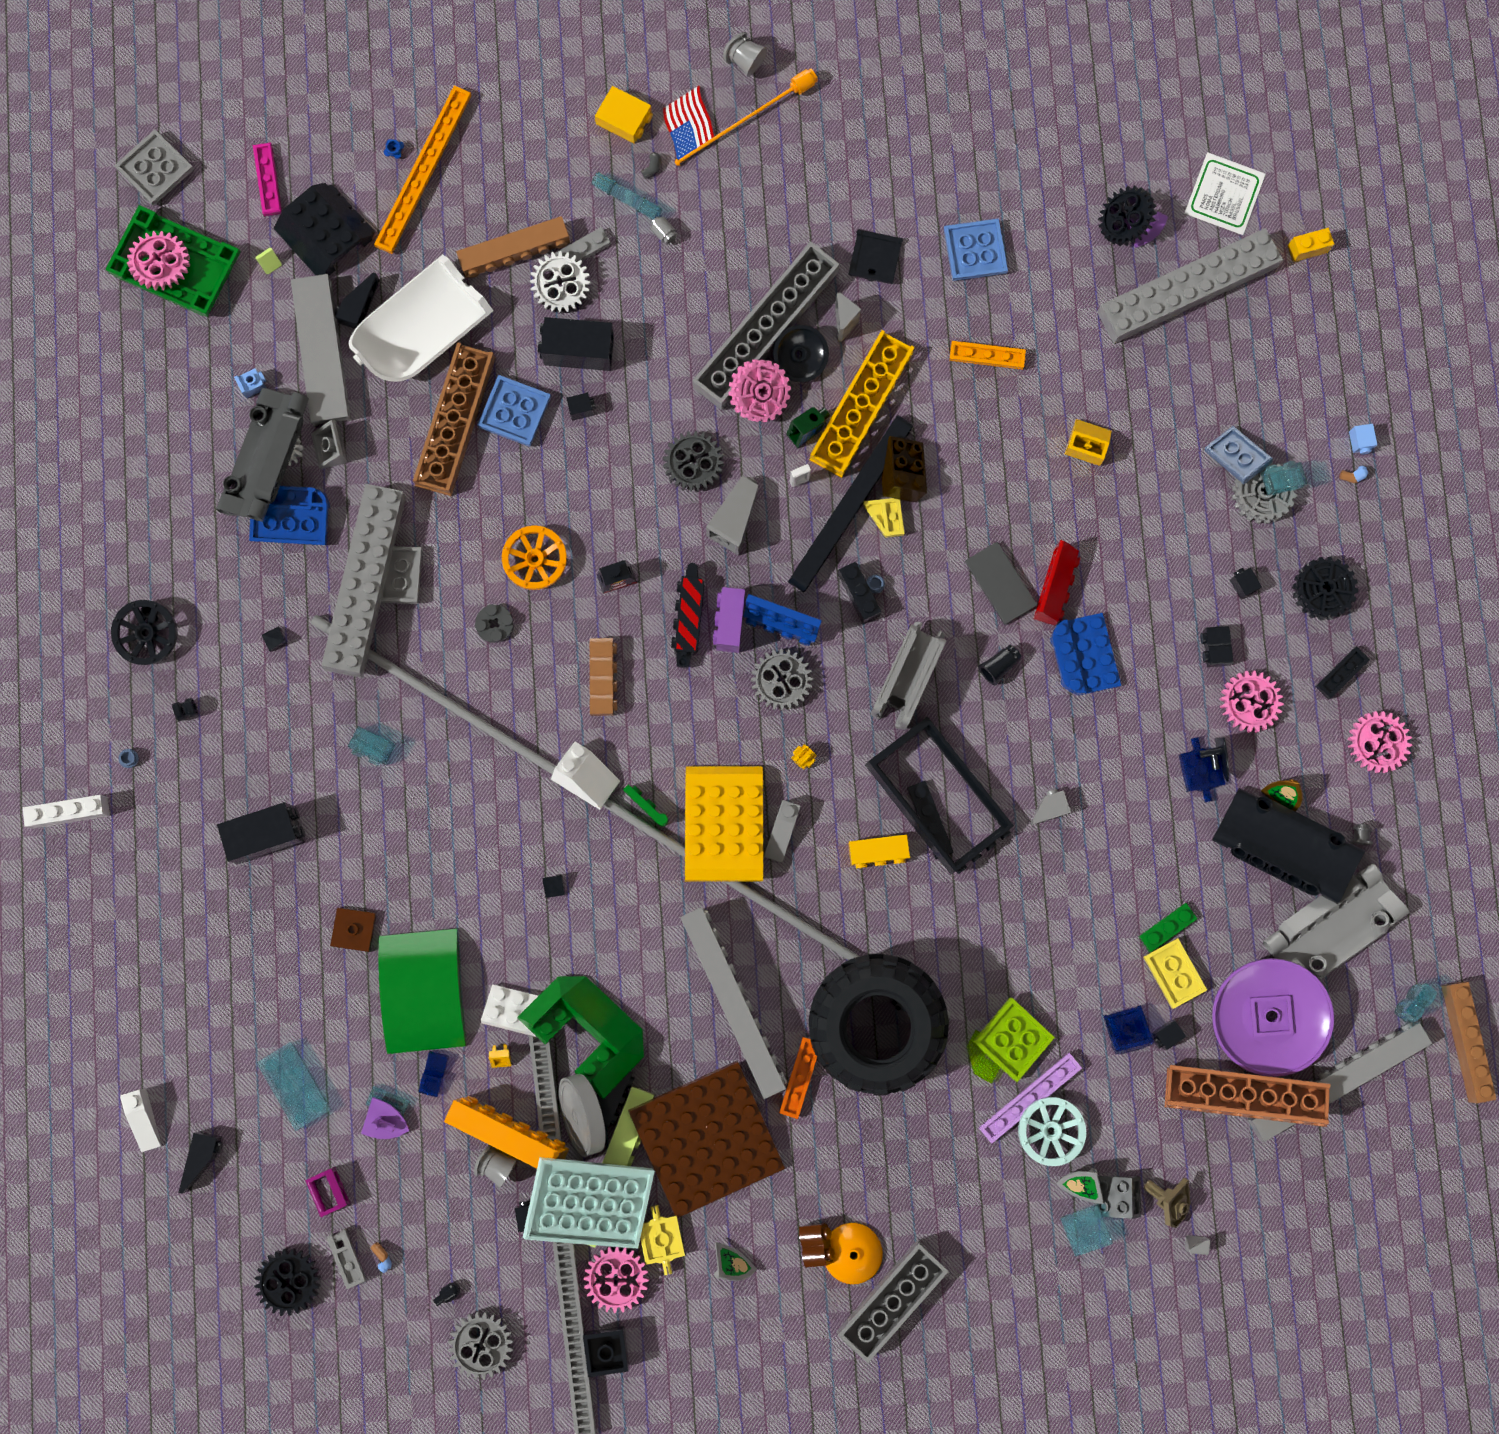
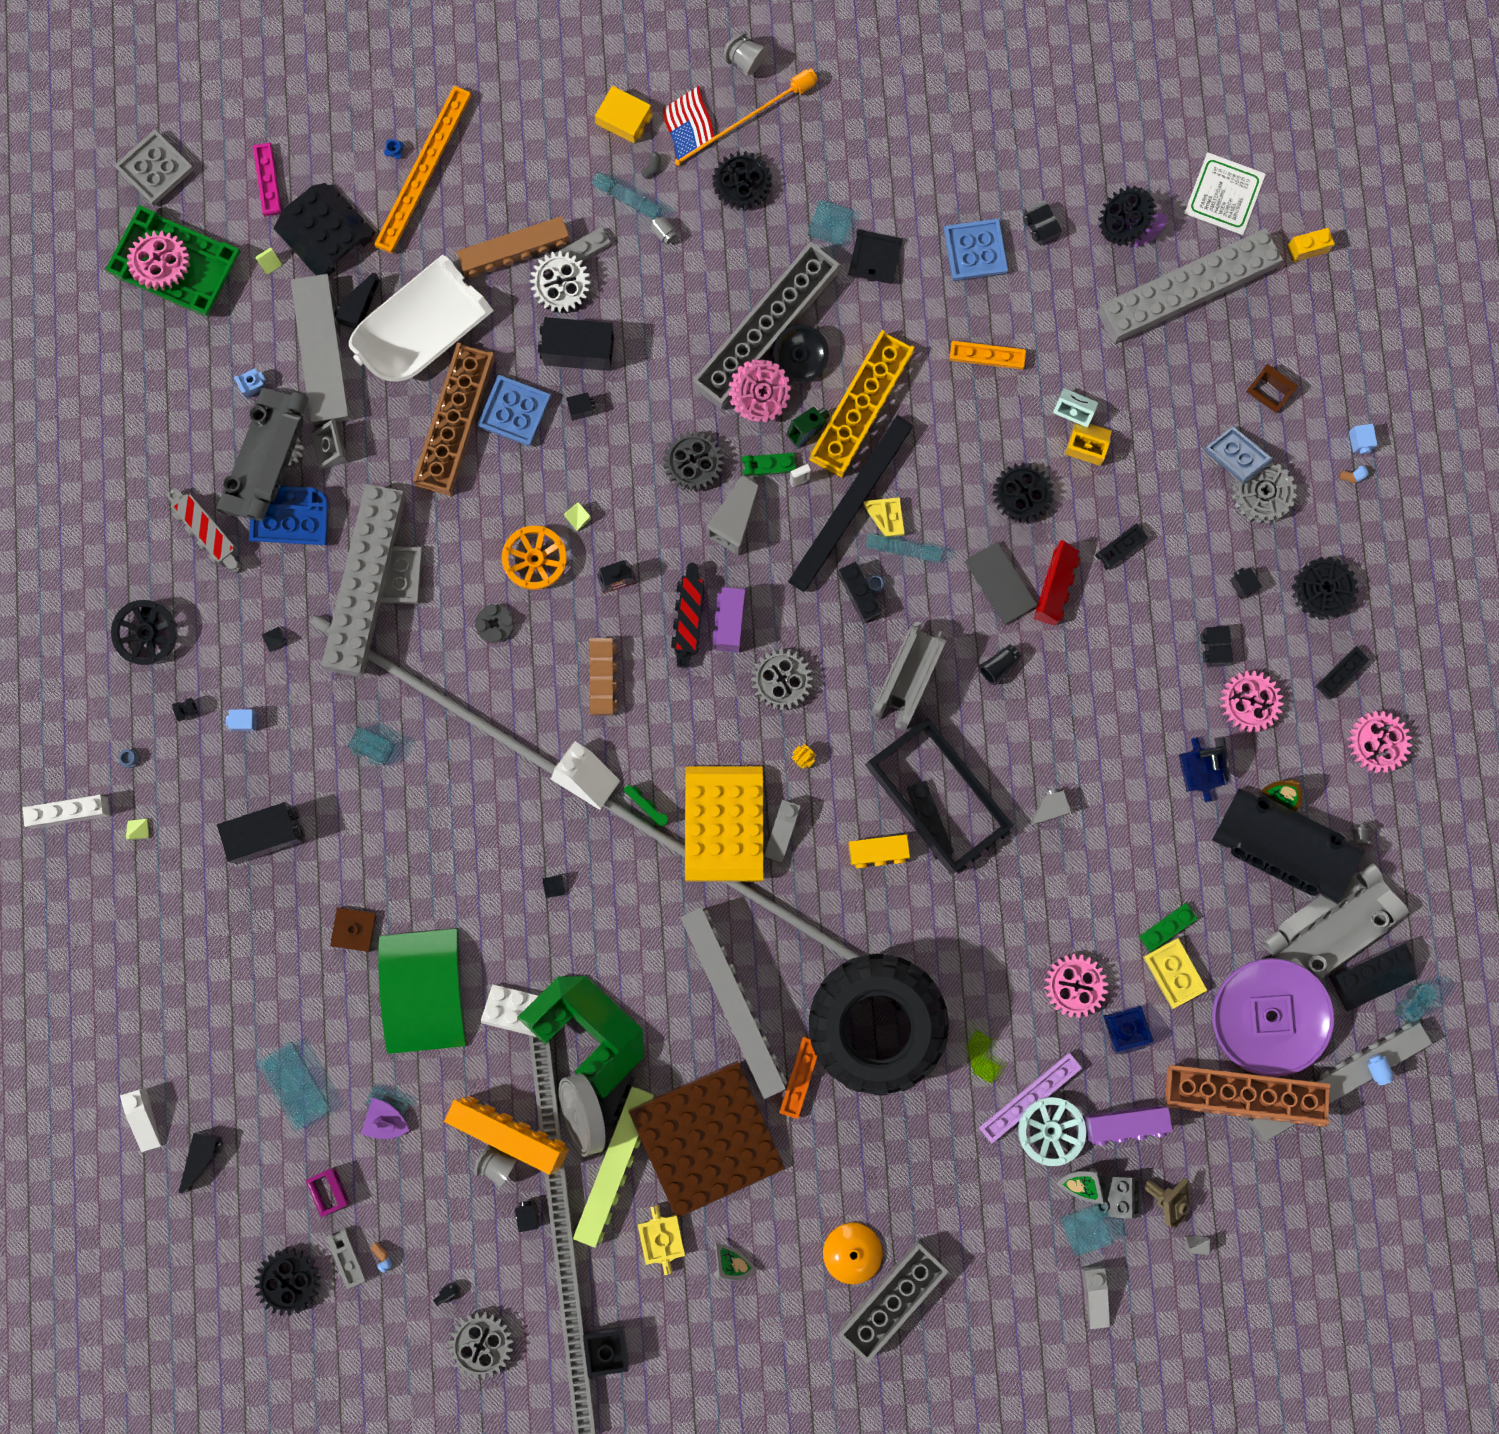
clear blue slope [418,1051,449,1097] -> none
yellow tile [489,1044,511,1068] -> none
light aqua plate [523,1157,655,1249] -> none
bright pink gear [584,1246,649,1313] -> none
blue plate [743,594,822,646] -> none
reddish brown brick [799,1223,834,1268] -> none
light grey slope [835,293,861,342] -> none
dark brown slope [882,436,927,503] -> none
lime plate [973,998,1055,1082] -> none
blue plate [1050,613,1121,696] -> none
black brick [1152,1020,1186,1050] -> none
clear light blue brick [1261,461,1308,496] -> none
medium nougat brick [1441,982,1497,1103] -> none
none -> yellowish green slope [126,819,149,840]
none -> light grey hinge [167,488,241,573]
none -> light blue brick [226,709,257,731]
none -> yellowish green slope [564,502,591,531]
none -> black gear [712,151,772,211]
none -> green plate [742,452,796,477]
none -> clear light blue plate [807,200,854,246]
none -> clear light blue piece [865,533,942,563]
none -> black gear [992,462,1054,524]
none -> black brick [1023,200,1062,246]
none -> bright pink gear [1043,954,1108,1018]
none -> light aqua brick [1053,388,1098,428]
none -> light grey slope [1081,1265,1110,1329]
none -> medium lavender brick [1083,1105,1173,1145]
none -> black plate [1095,523,1149,570]
none -> reddish brown tile [1246,364,1298,413]
none -> black slope [1329,943,1417,1012]
none -> light blue brick [1367,1054,1394,1085]

